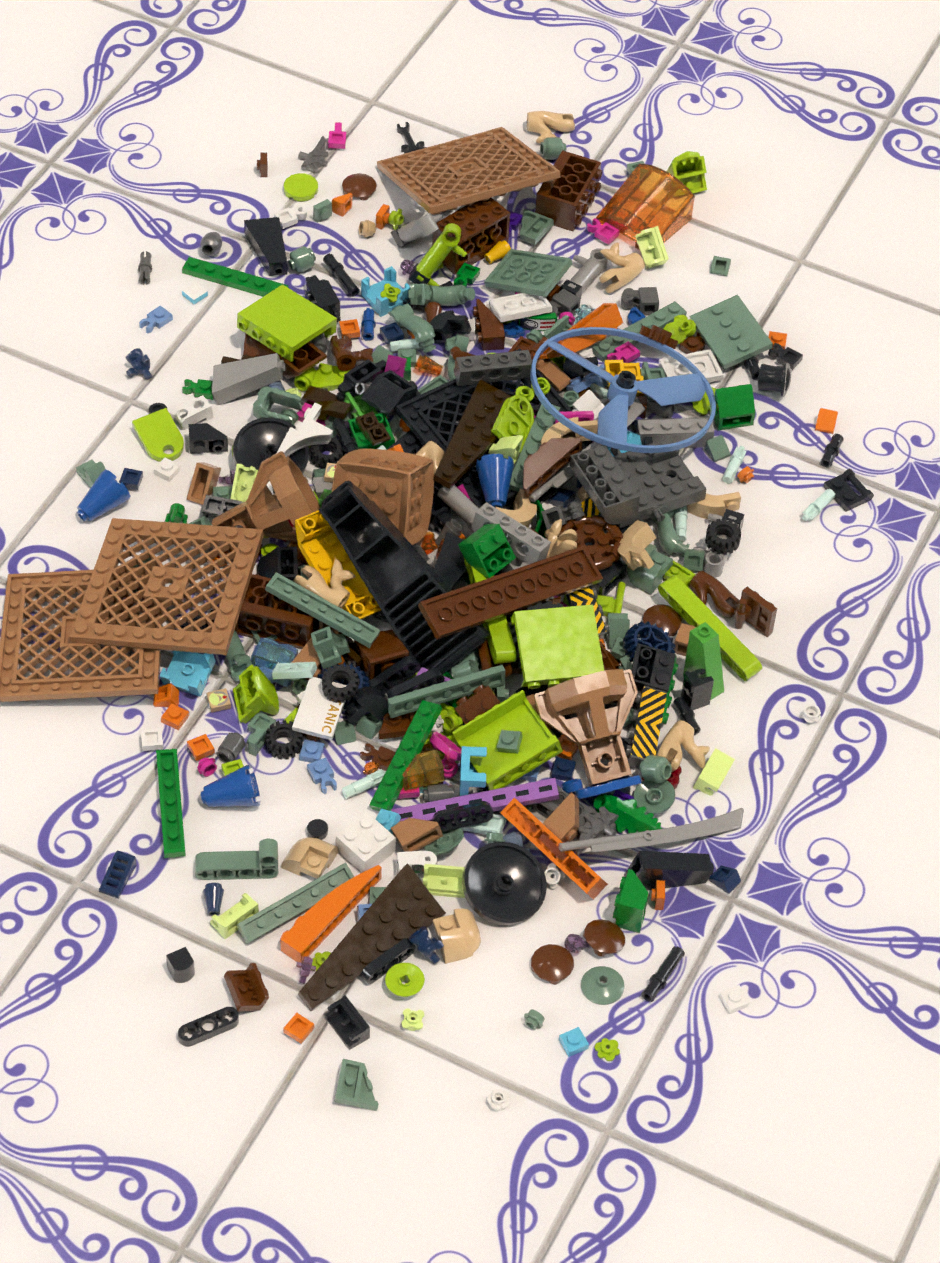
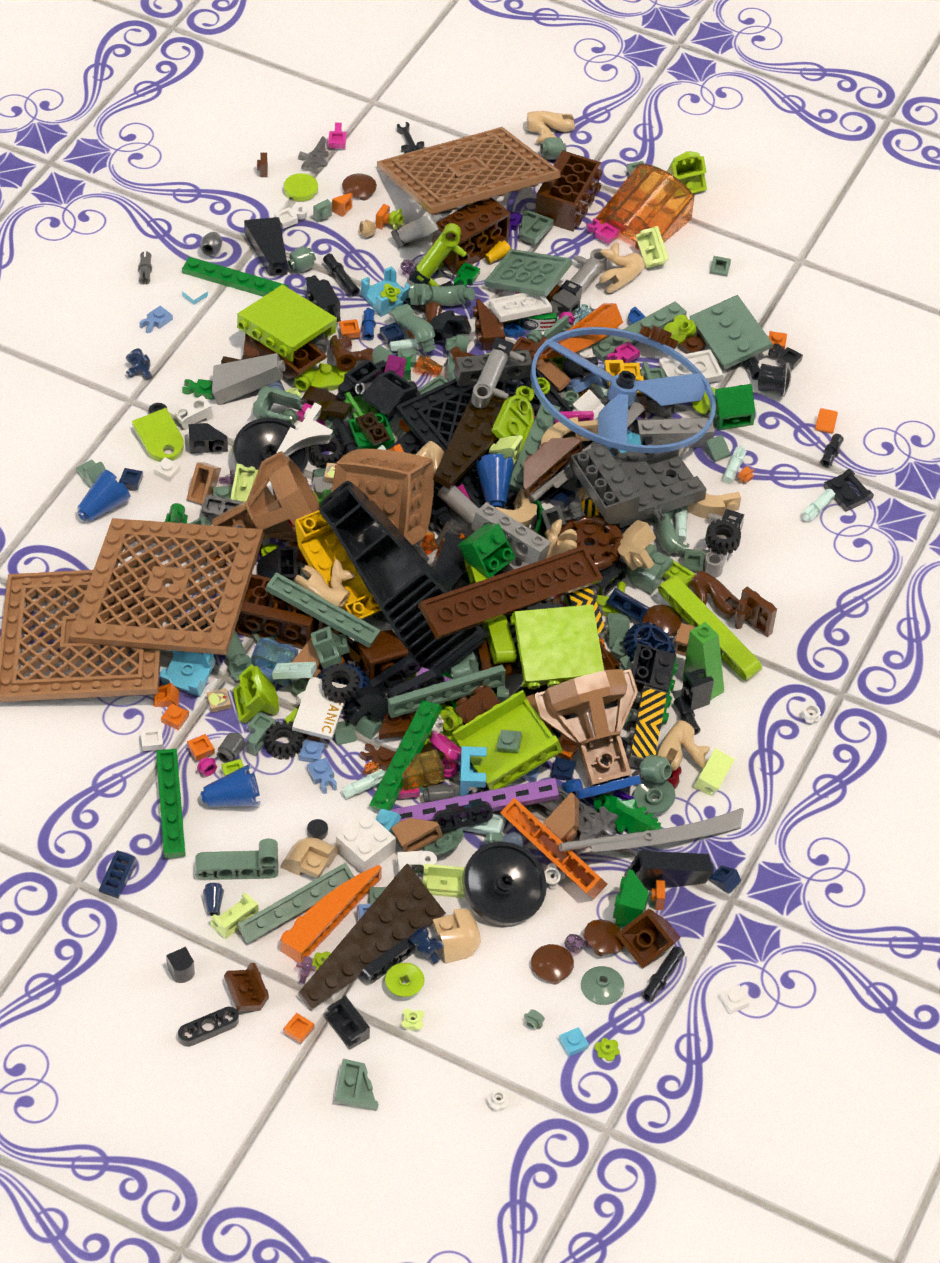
dark grey brick [621,287,659,316] -> none
none -> light grey piece [471,337,525,408]
none -> dark blue slope [606,587,650,623]
none -> reddish brown slope [616,908,681,969]

